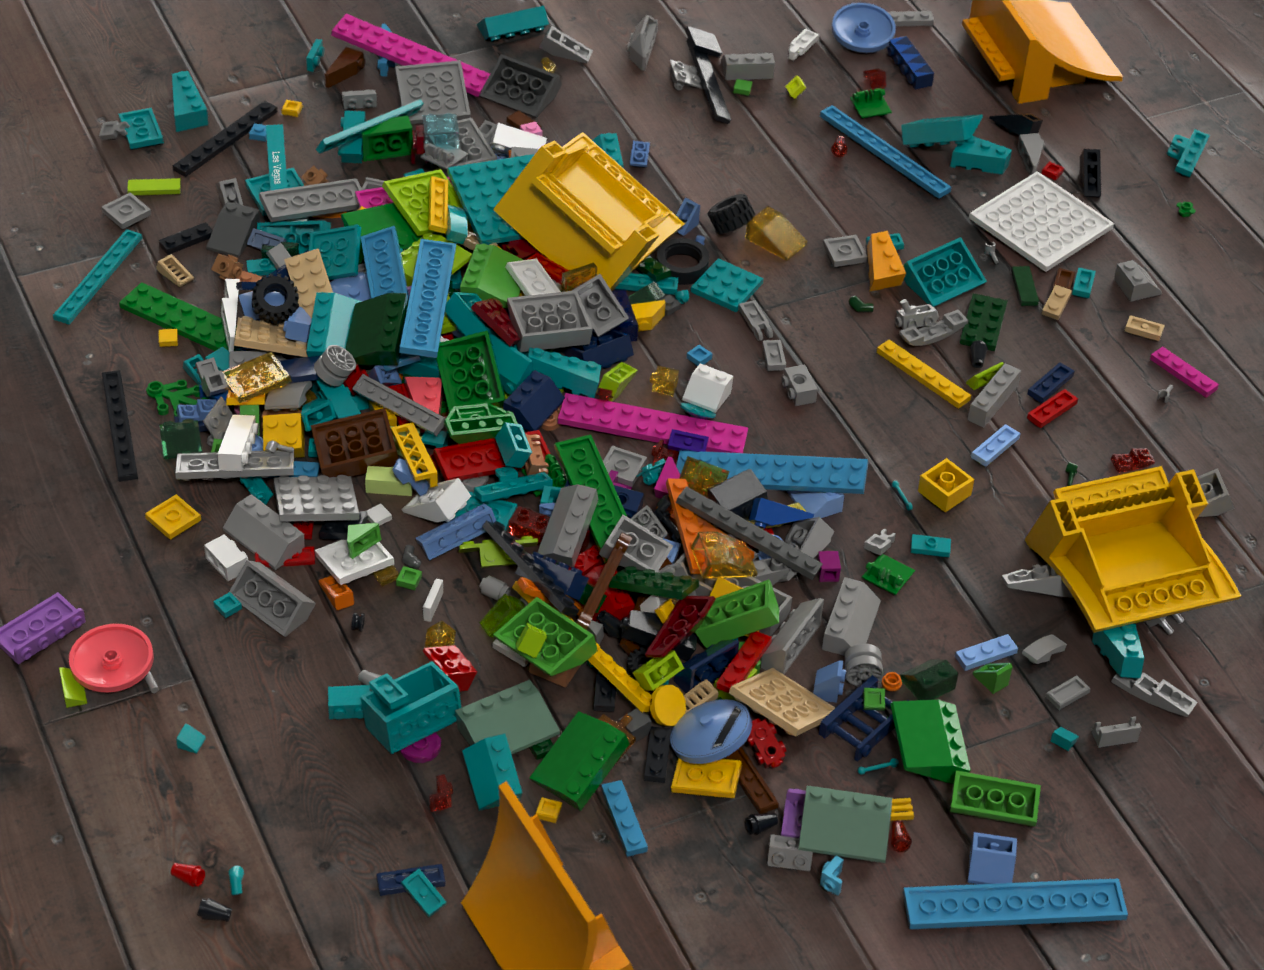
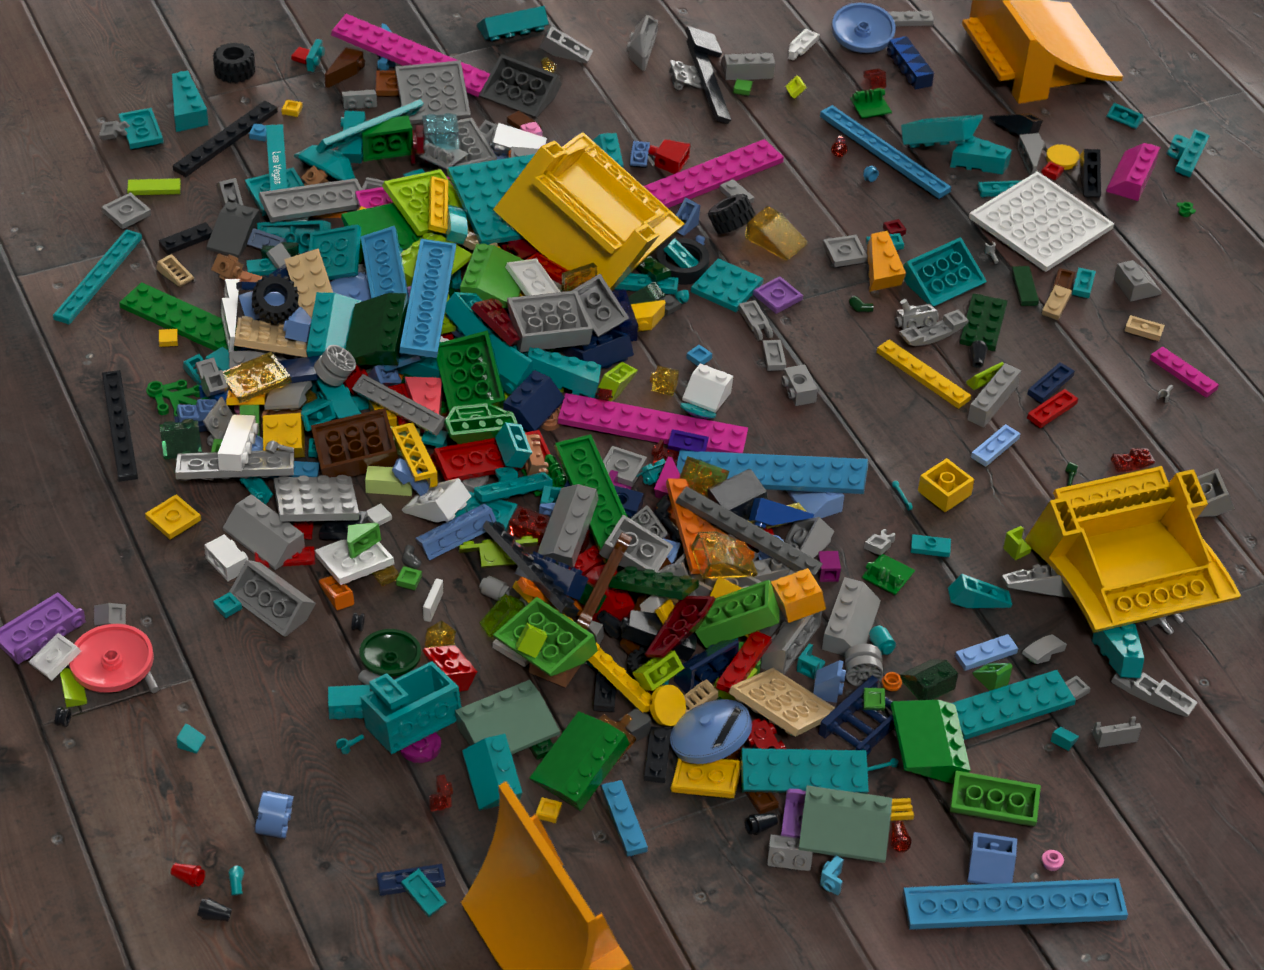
none -> white tile [29,633,82,681]
none -> black bush [54,707,72,727]
none -> light grey panel [94,603,126,626]
none -> black tyre [213,42,255,83]
none -> medium blue brick [255,791,294,838]
none -> red tile [291,47,310,64]
none -> teal wedge [294,145,355,181]
none -> teal hand [336,734,364,754]
none -> dark green dish [359,629,421,677]
none -> dark orange plate [376,70,399,96]
none -> dark pink plate [644,139,784,208]
none -> red torso [648,140,691,174]
none -> teal plate [663,238,699,268]
none -> light grey plate [720,179,754,203]
none -> teal plate [741,748,869,794]
none -> medium lavender tile [753,276,803,314]
none -> light orange brick [771,568,826,623]
none -> teal panel [796,643,825,679]
none -> dark azure plate [863,166,879,182]
none -> teal brick [869,625,896,655]
none -> dark red plate [883,219,906,236]
none -> teal slope [948,574,1012,608]
none -> teal plate [951,670,1076,740]
none -> teal tile [977,181,1021,197]
none -> lime panel [1003,526,1031,560]
none -> bright pink plate [1042,850,1064,871]
none -> yellow tile [1046,144,1080,170]
none -> teal slope [1106,103,1144,129]
none -> dark pink slope [1106,143,1160,201]

